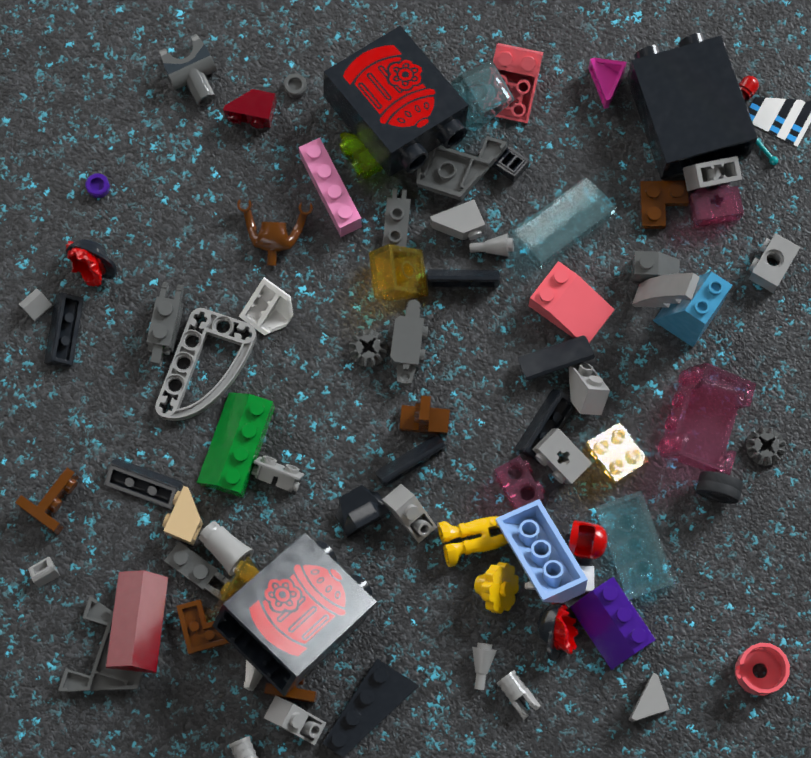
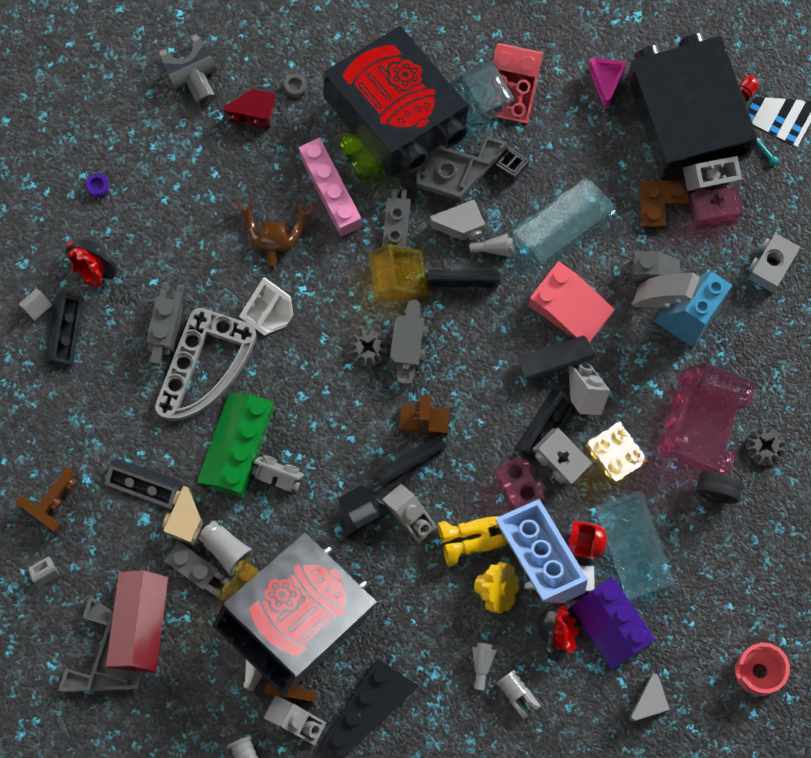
reddish brown plate [176,599,230,655] -> none

